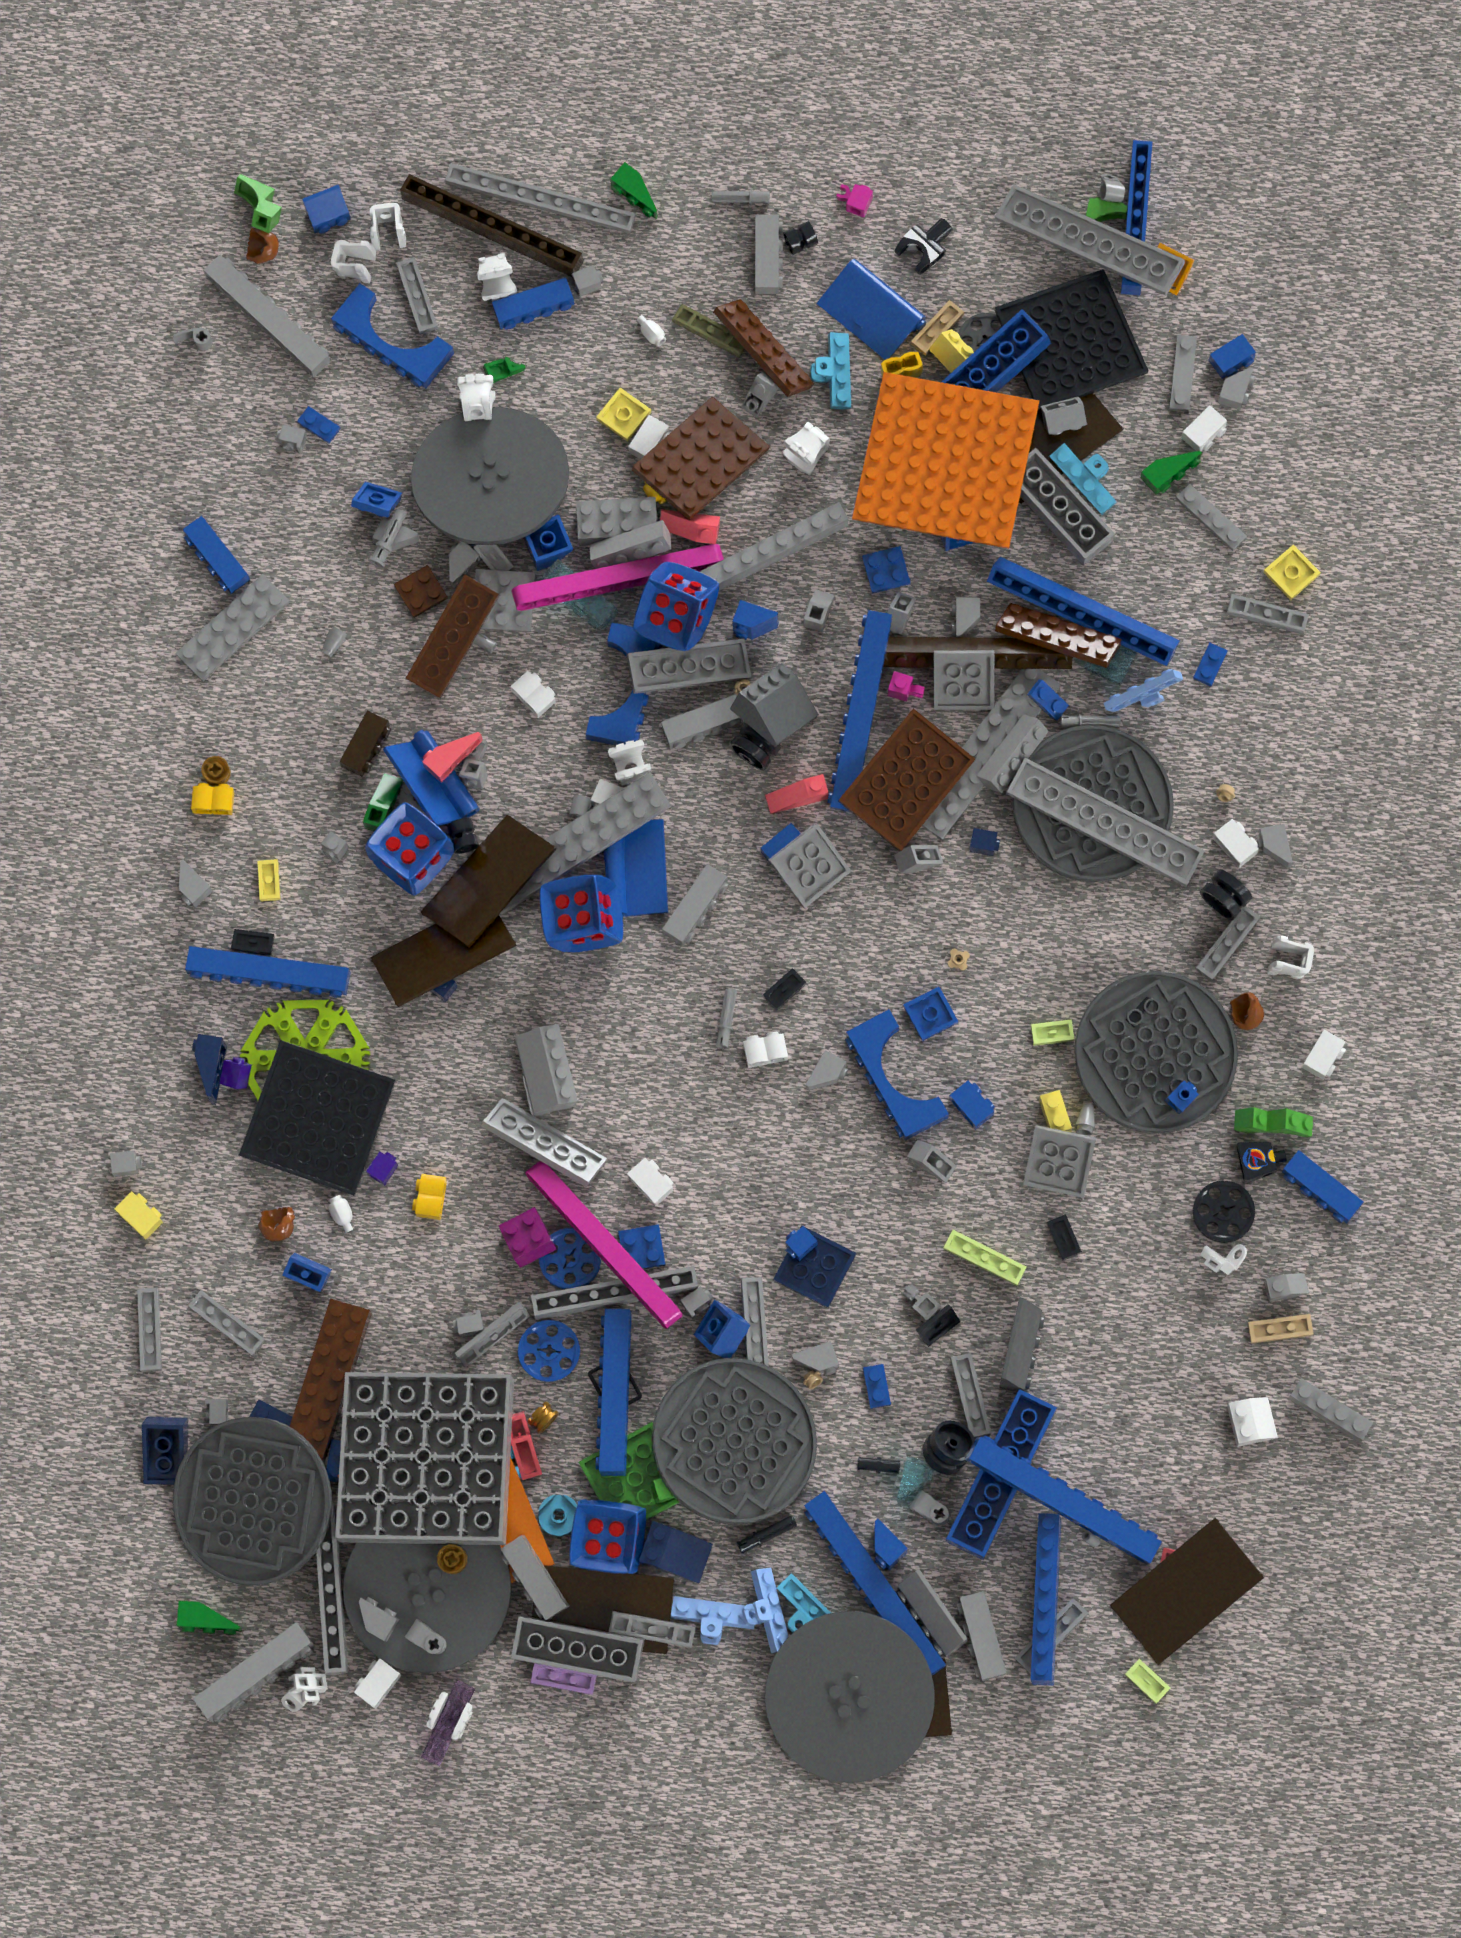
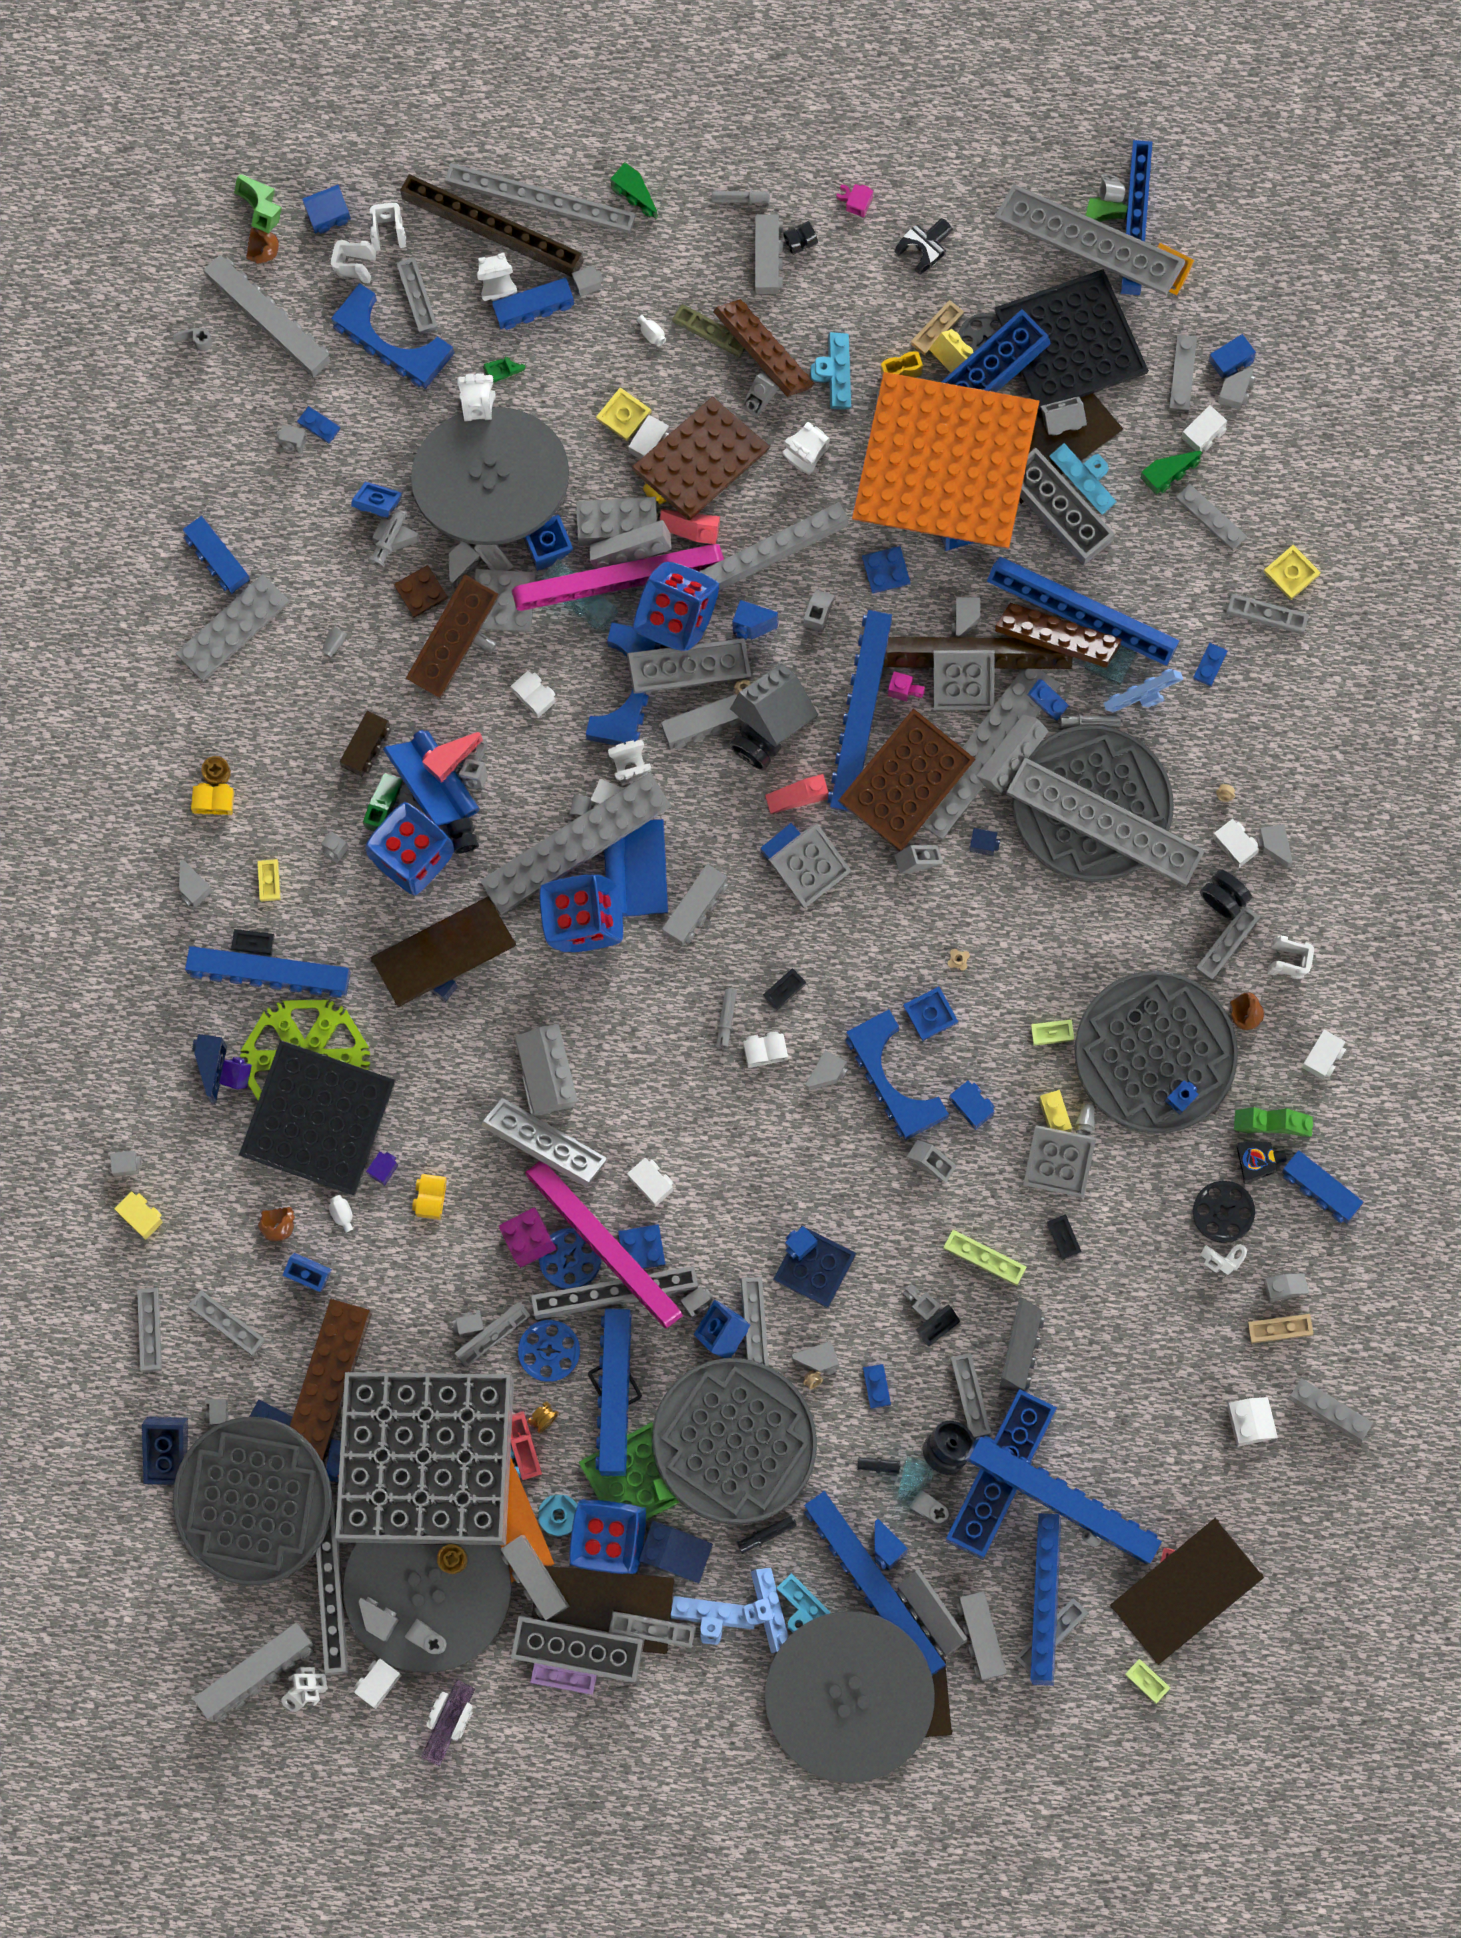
green slope [177,1601,242,1635] -> none
dark brown piece [421,814,557,948] -> none
blue door [816,259,926,360] -> none
light grey slope [887,592,917,635] -> none

